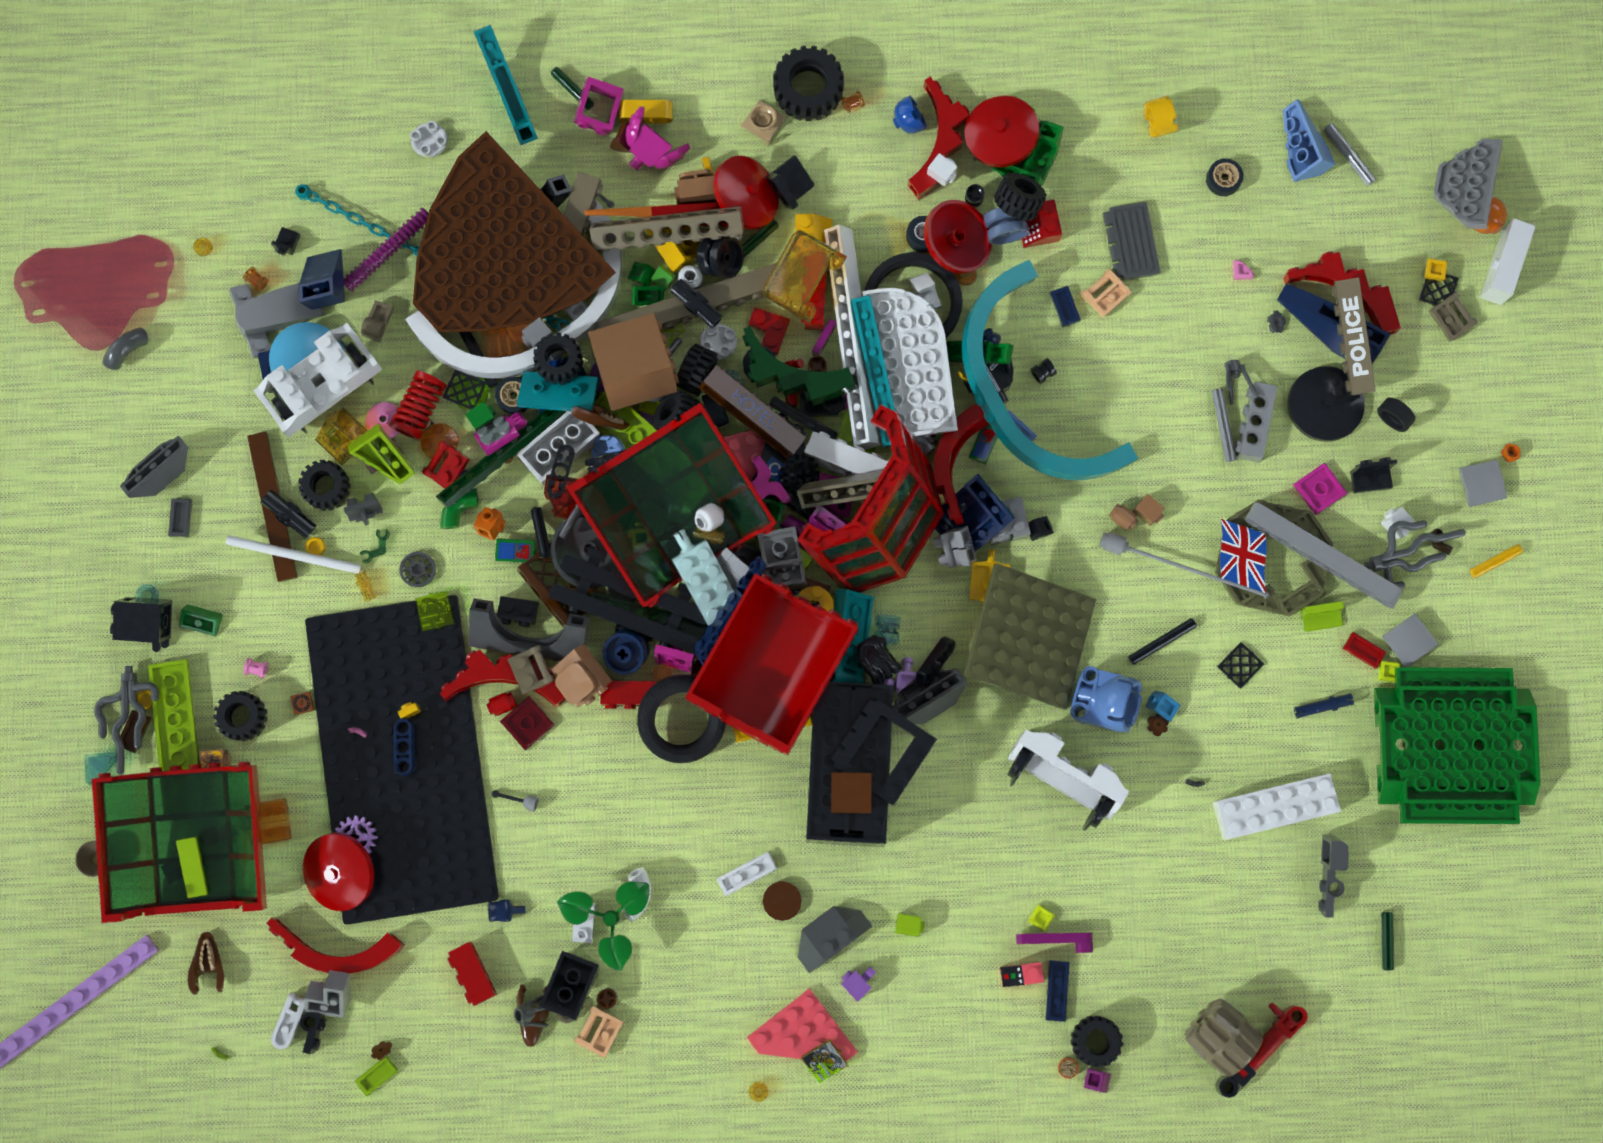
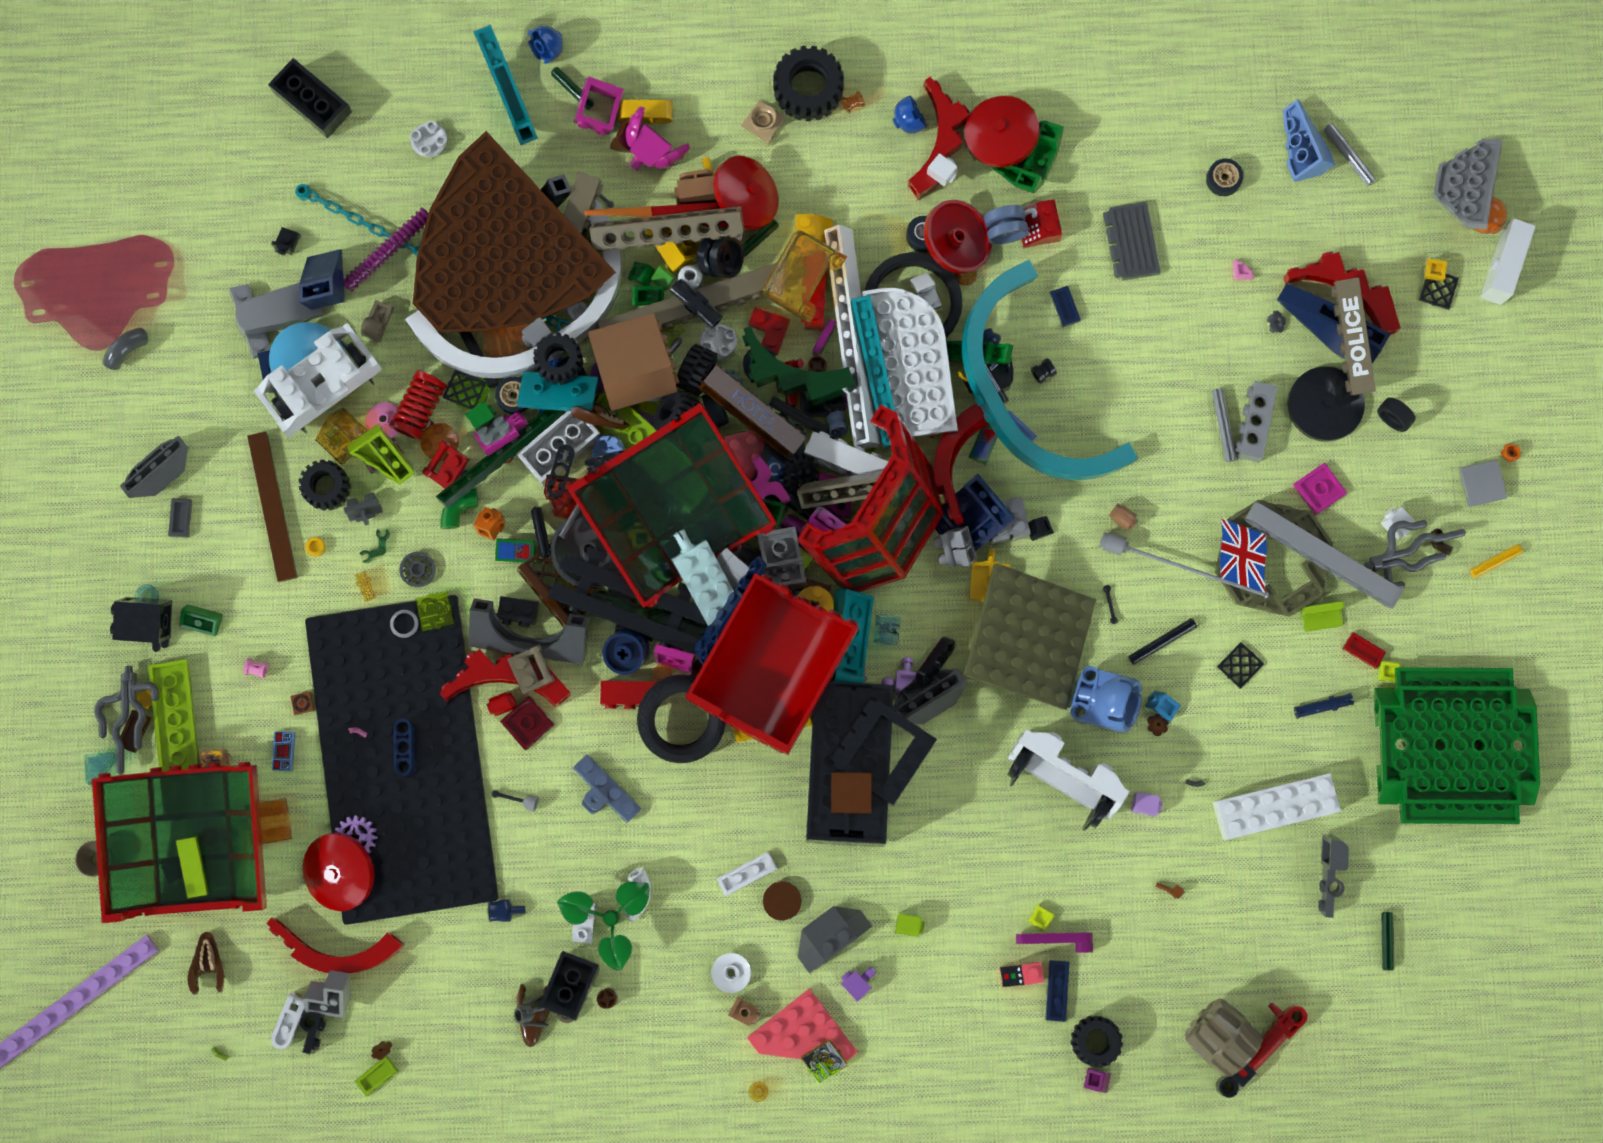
clear yellow plate [193,237,212,256] -> none
black tyre [213,691,268,741] -> none
white piece [226,535,361,574] -> none
clear orange bush [243,267,269,292] -> none
black piece [260,489,317,539] -> none
yellow plate [398,702,422,719] -> none
red brick [447,941,498,1006] -> none
medium nougat brick [550,644,612,707] -> none
light nougat plate [574,1005,624,1058] -> none
clear yellow pin [693,525,725,545] -> none
white head [695,503,724,532] -> none
black bracket [765,155,815,210] -> none
black piece [853,635,902,684] -> none
dark grey gear [915,435,936,456] -> none
black wheel [965,184,985,208] -> none
black tyre [994,173,1047,221] -> none
tile [1058,1058,1078,1079] -> none
light nougat plate [1080,269,1131,318] -> none
medium nougat brick [1133,494,1165,526] -> none
yellow brick [1143,95,1178,138] -> none
dark grey plant [1225,360,1259,405] -> none
black bracket [1350,457,1397,494] -> none
light grey slope [1382,613,1438,667] -> none
dark tan plate [1429,292,1478,342] -> none
none -> black brick [268,58,352,139]
none -> tile [272,731,295,771]
none -> light grey piece [390,610,418,638]
none -> blue cylinder [527,25,563,64]
none -> sand blue plate [573,754,641,823]
none -> white dish [711,953,751,993]
none -> medium nougat brick [728,997,760,1026]
none -> sand blue wheel [827,411,848,438]
none -> black hinge [1103,585,1118,624]
none -> lavender brick [1131,792,1162,817]
none -> dark orange hand [1155,882,1184,899]

